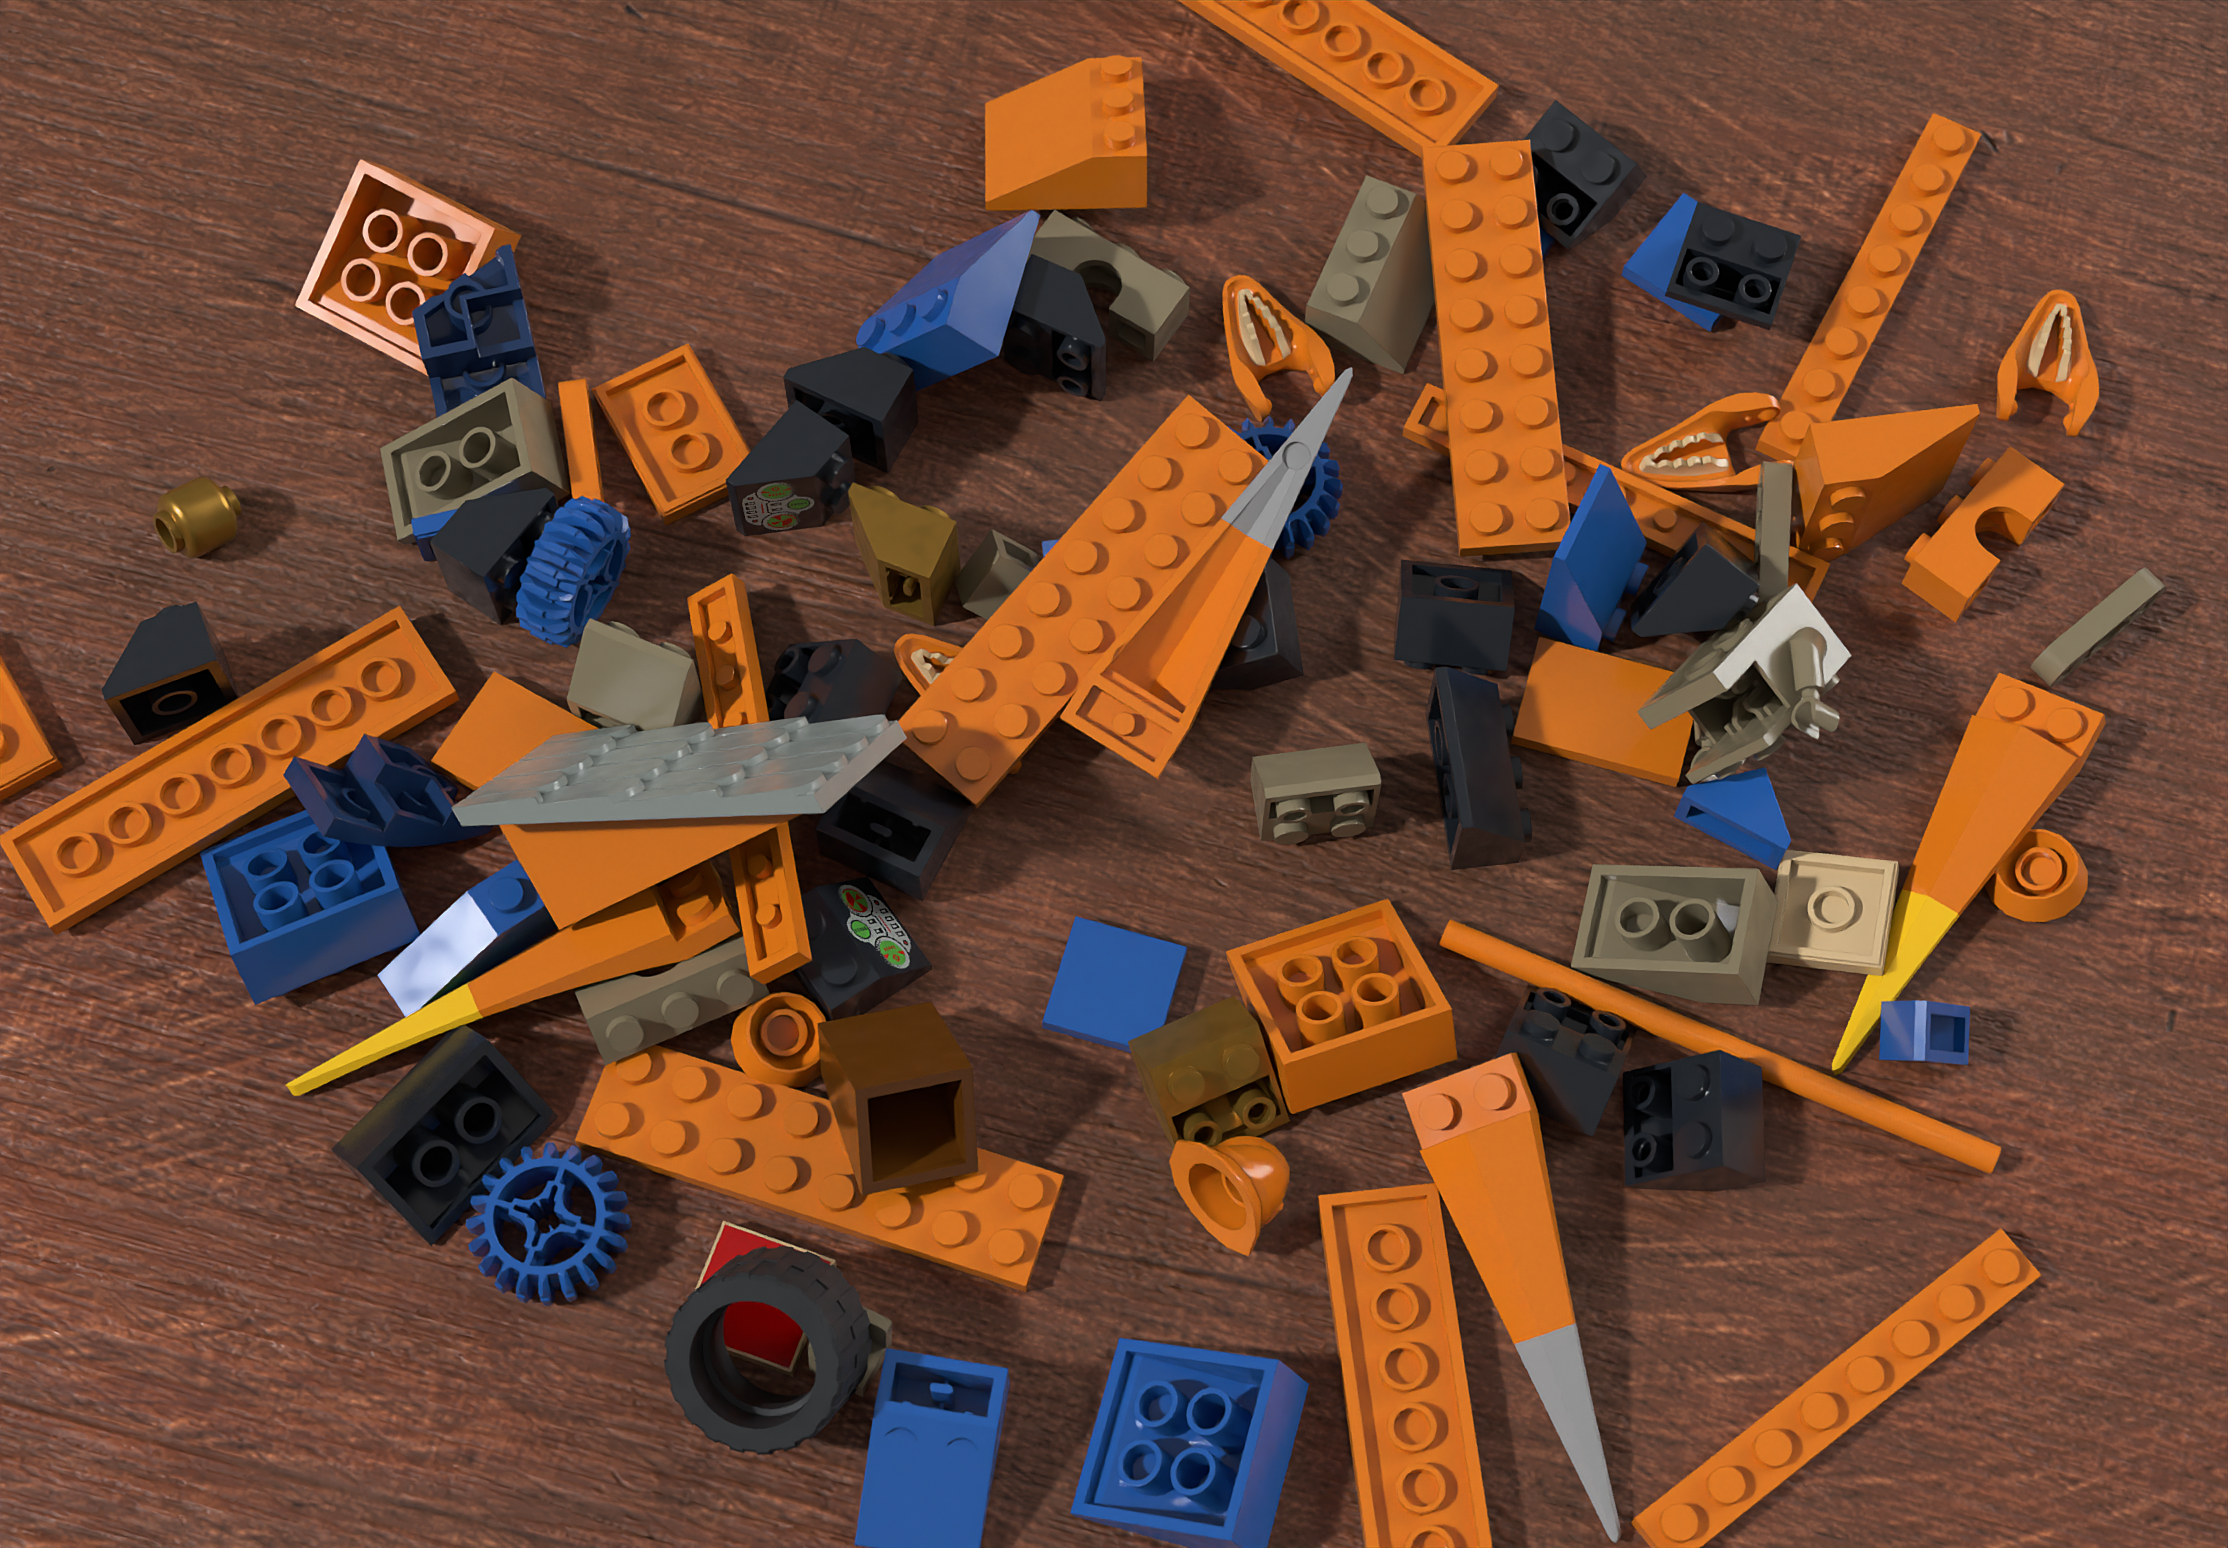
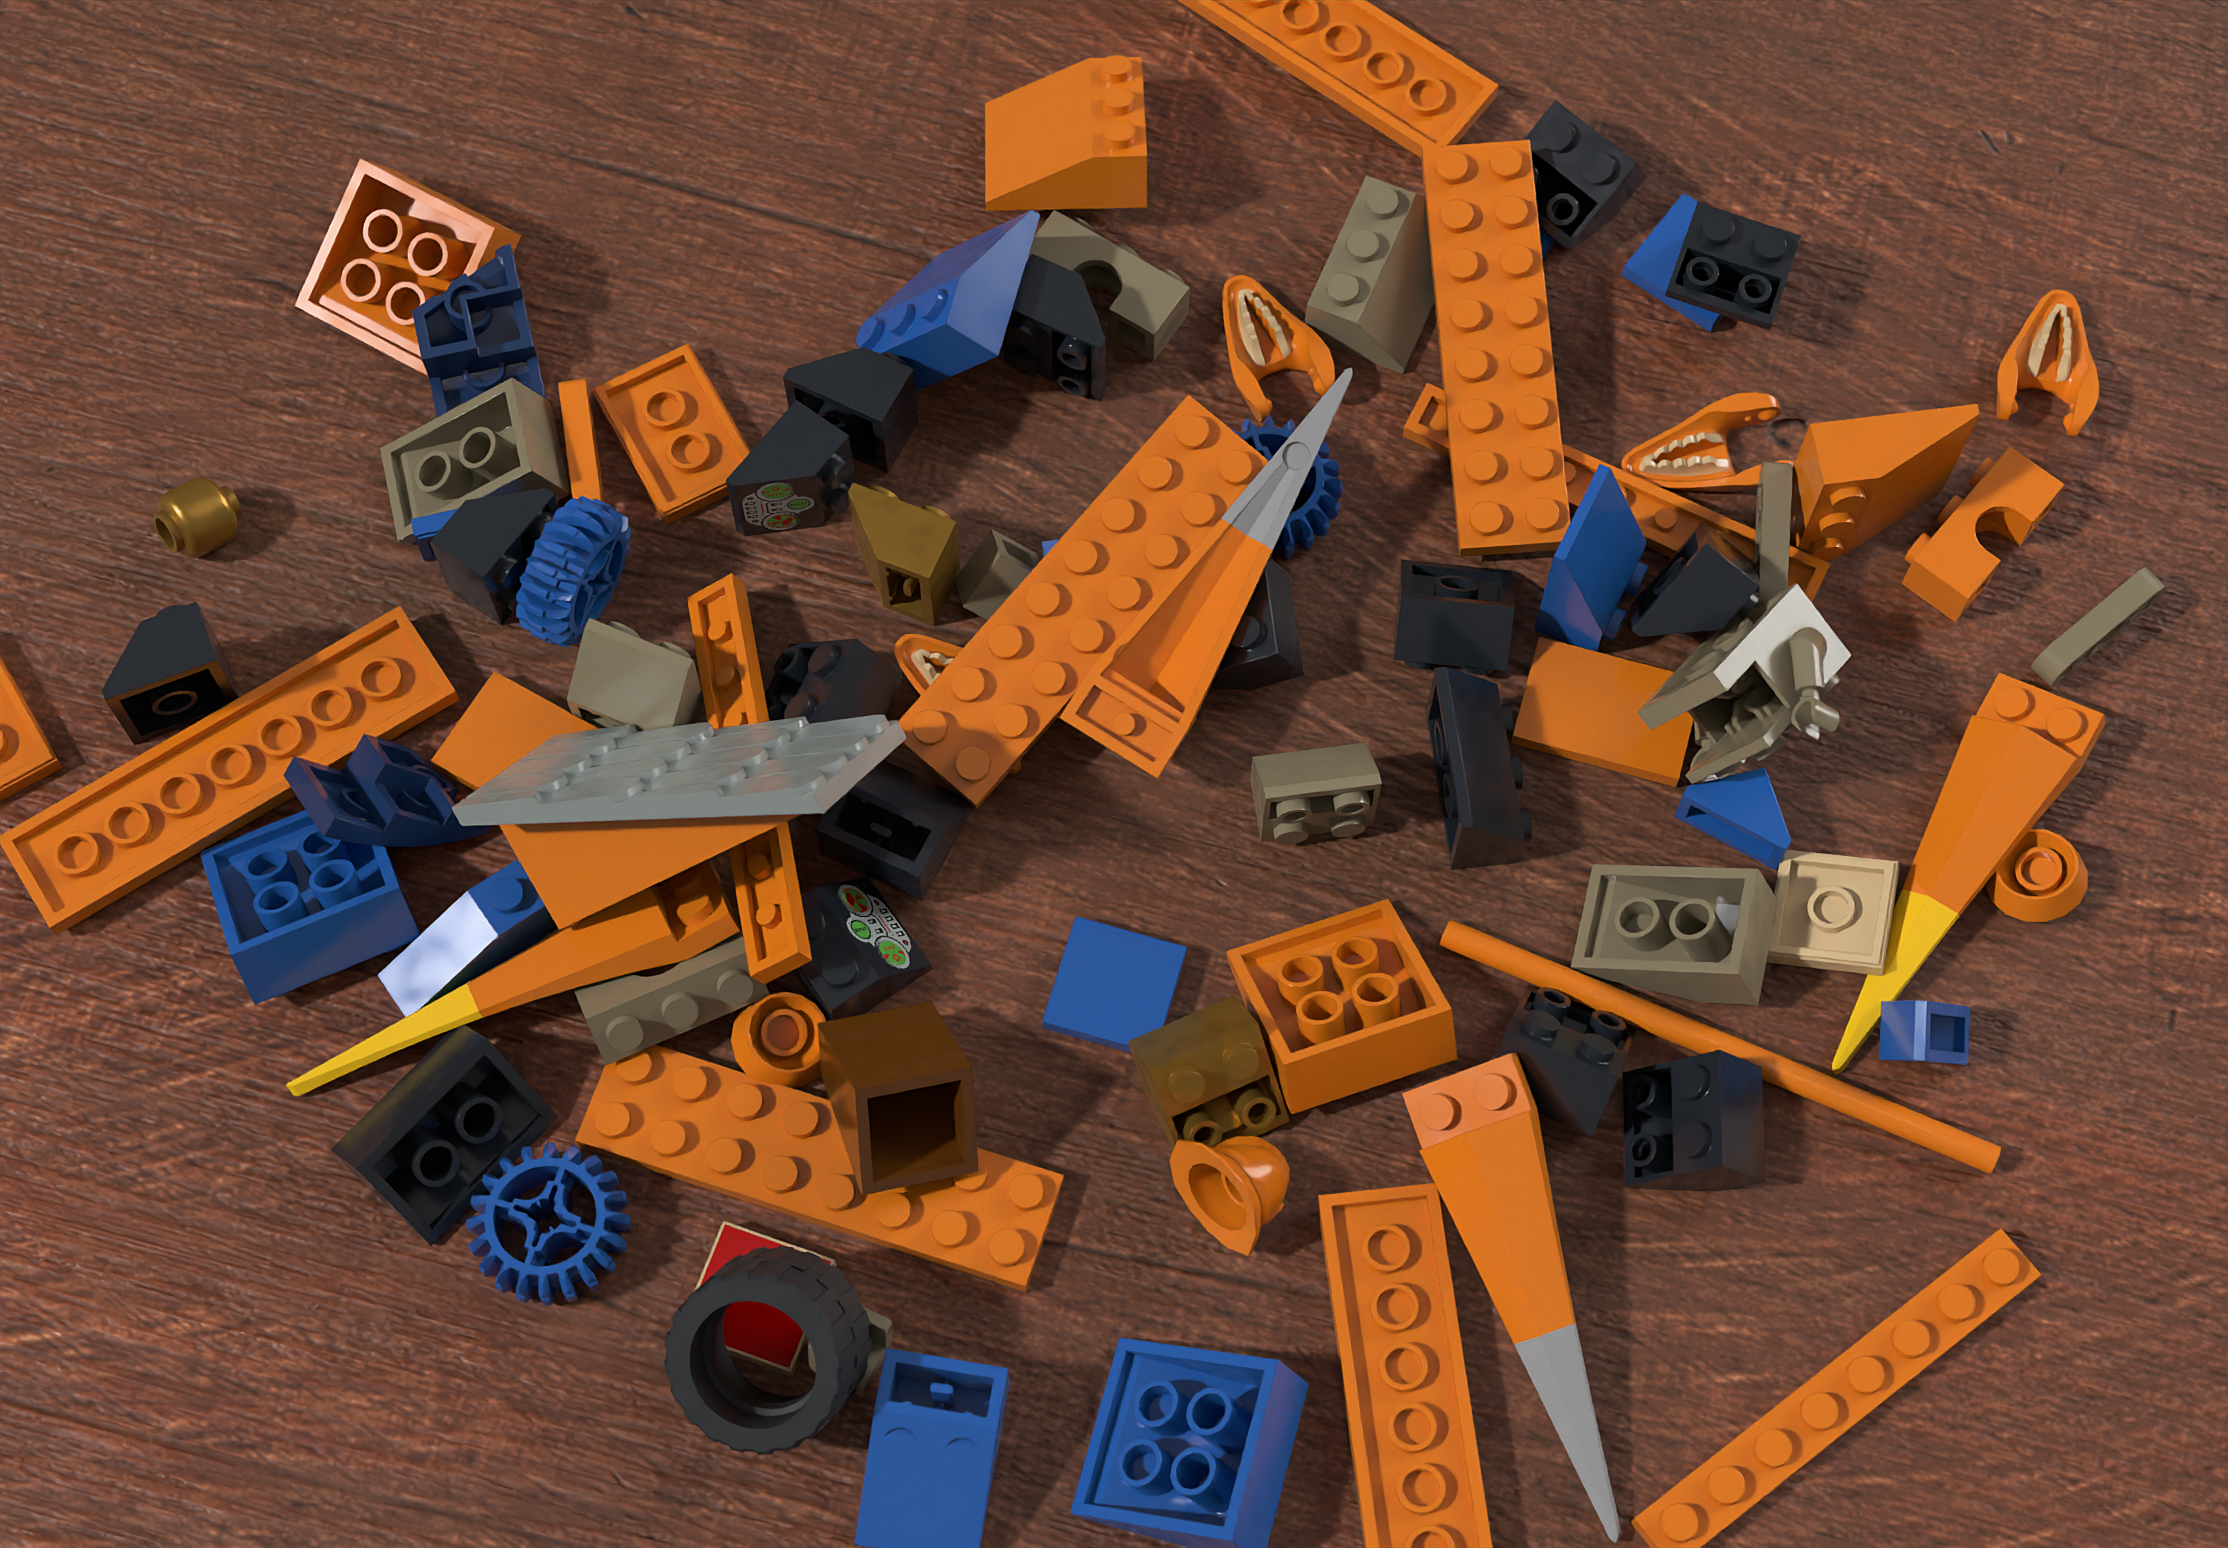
orange plate [1755,113,1981,462] -> none

